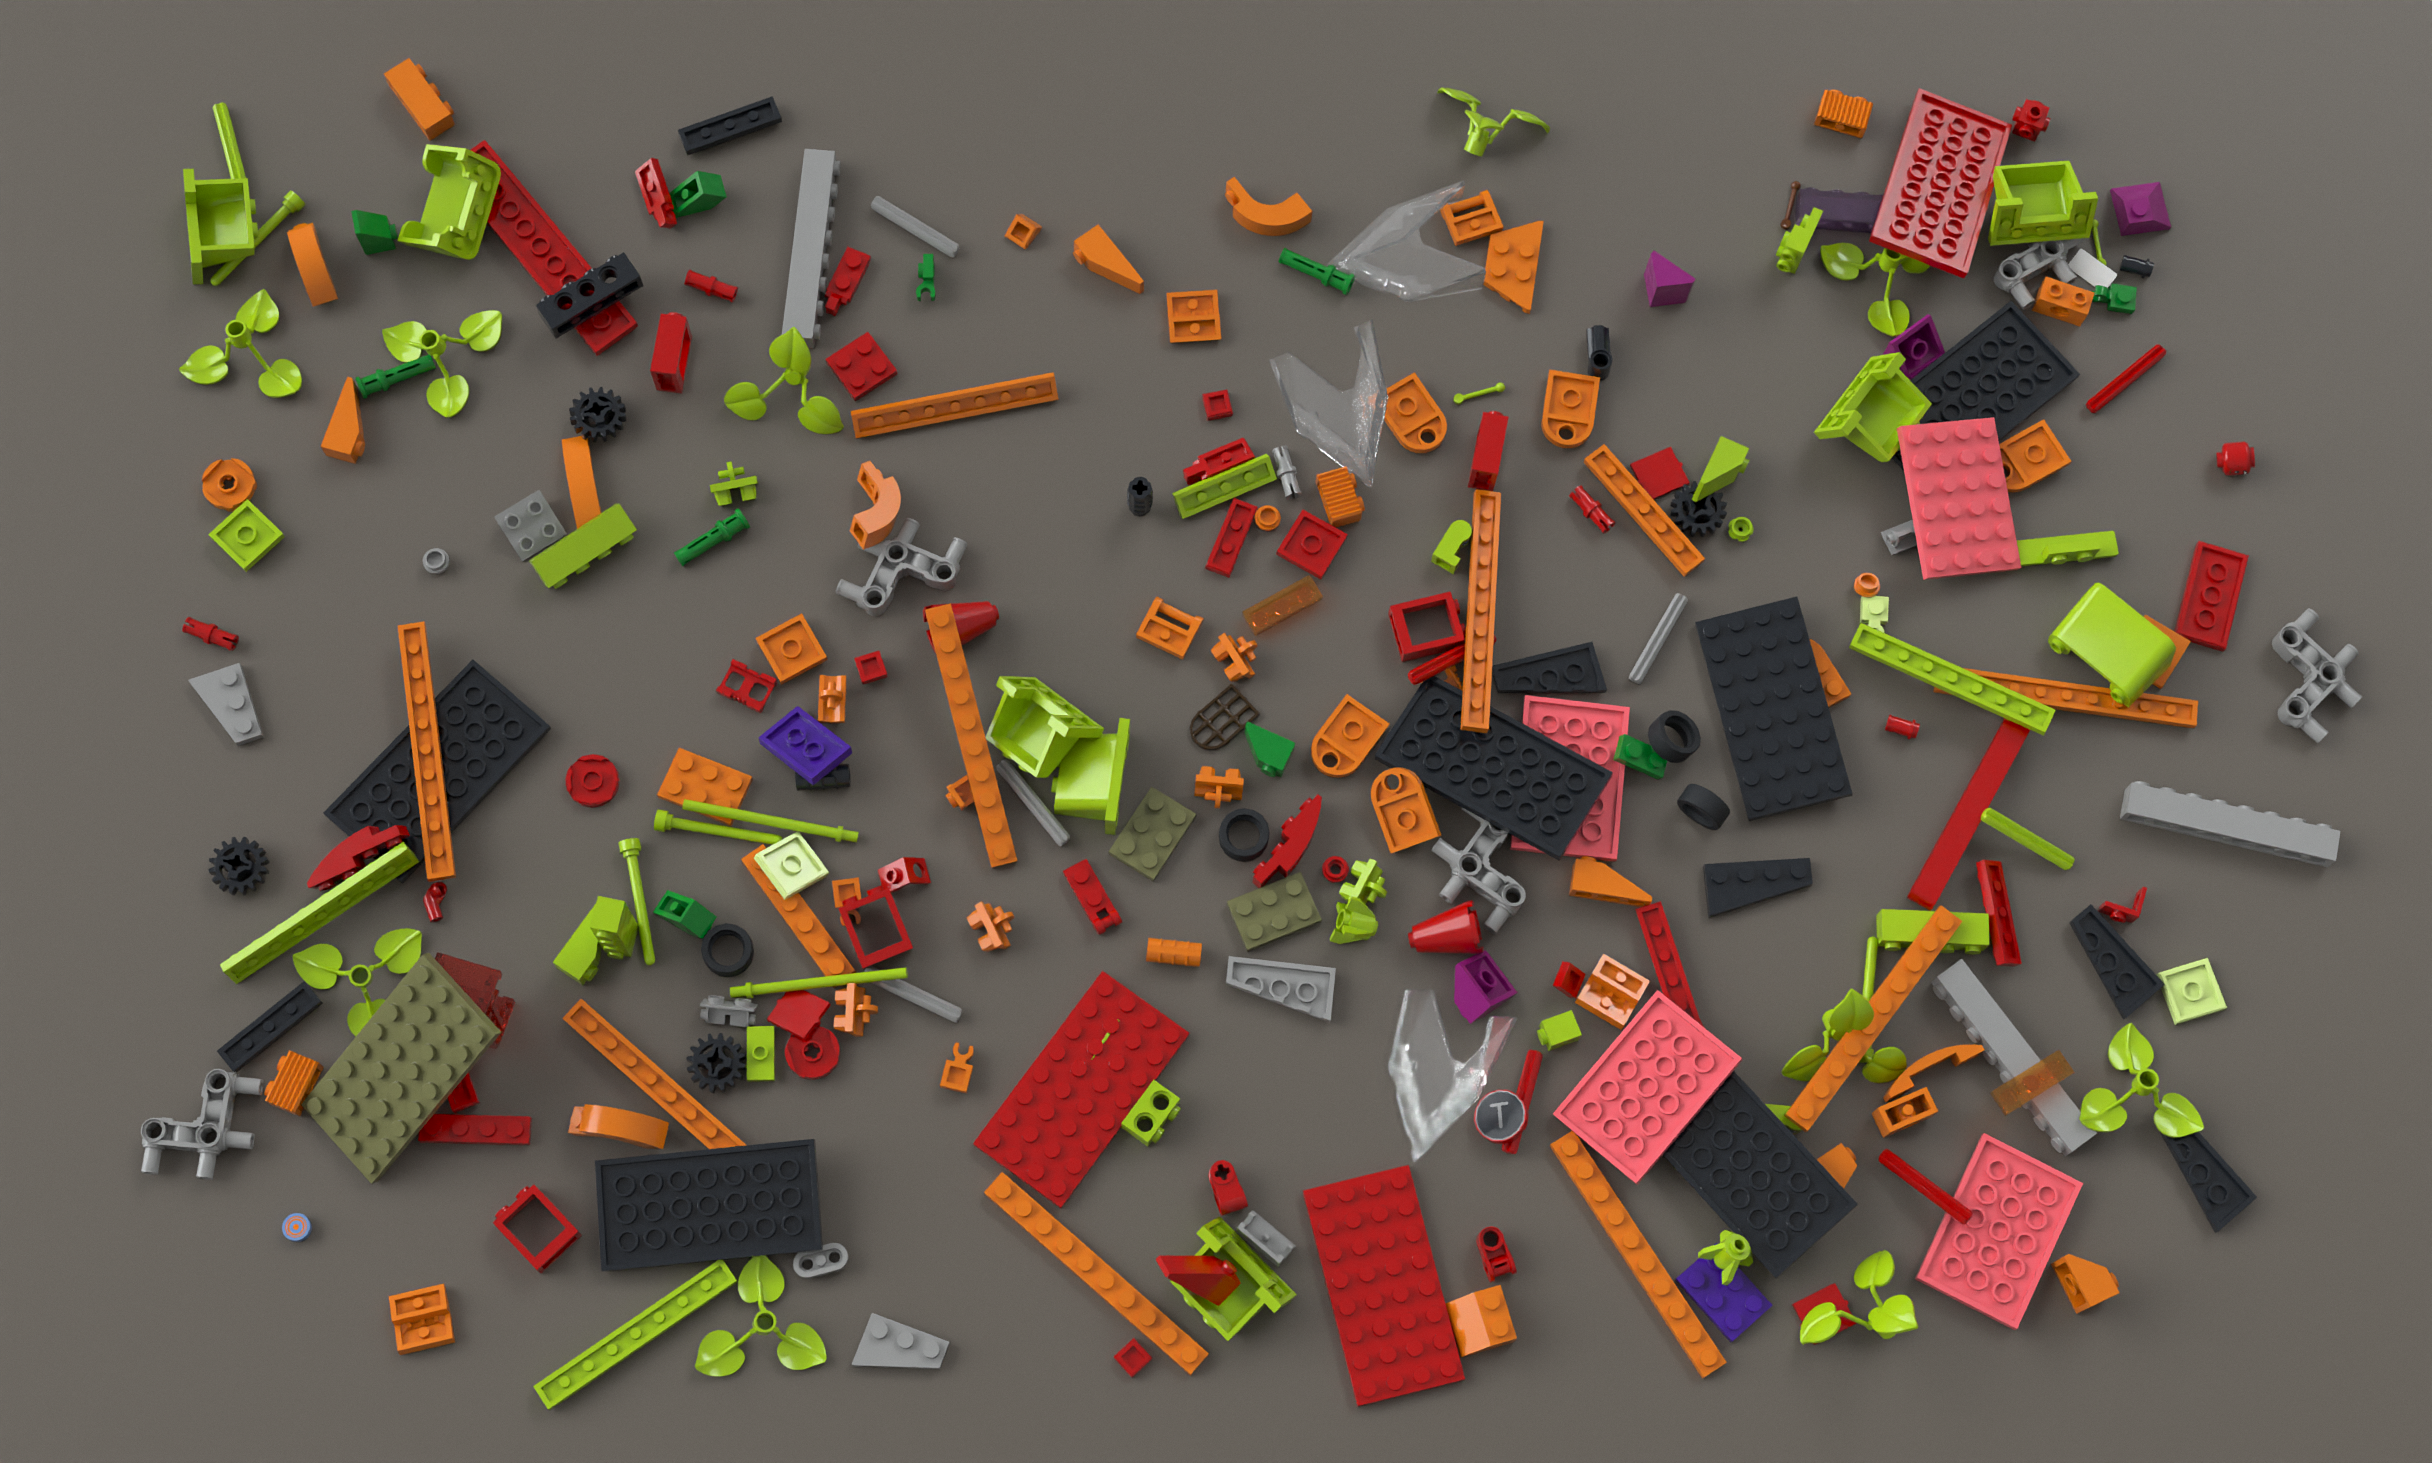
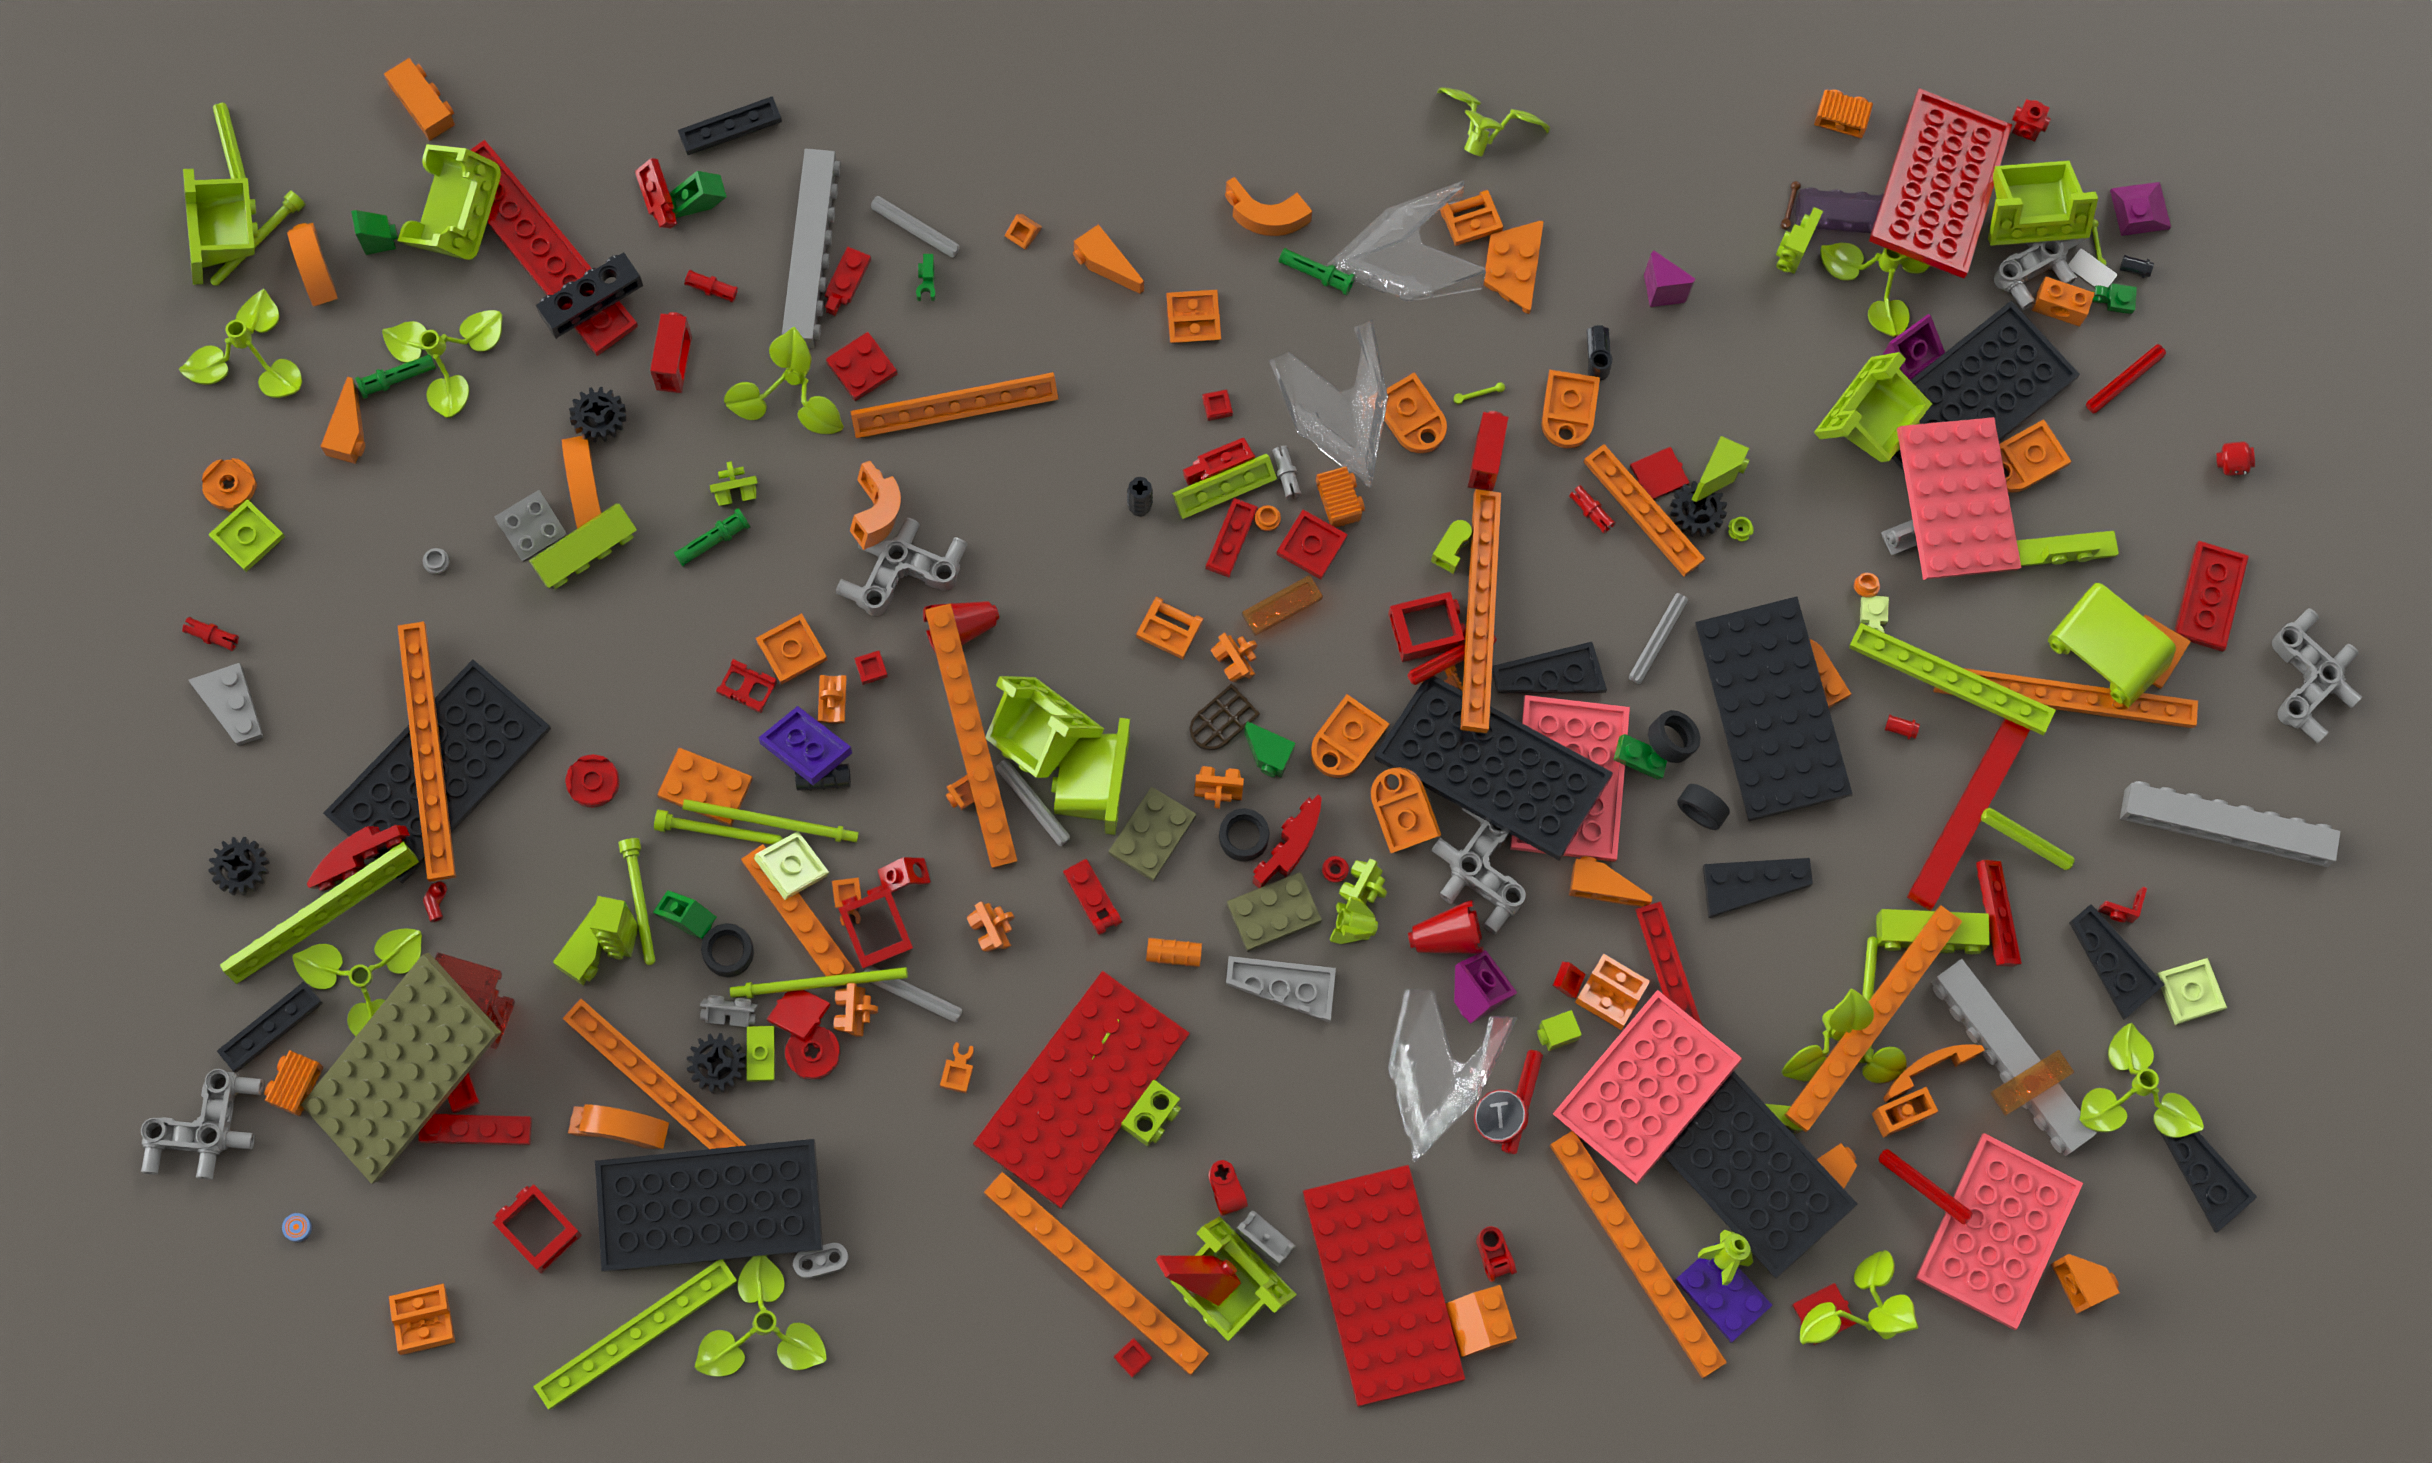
light grey wing [851,1313,950,1369] -> none

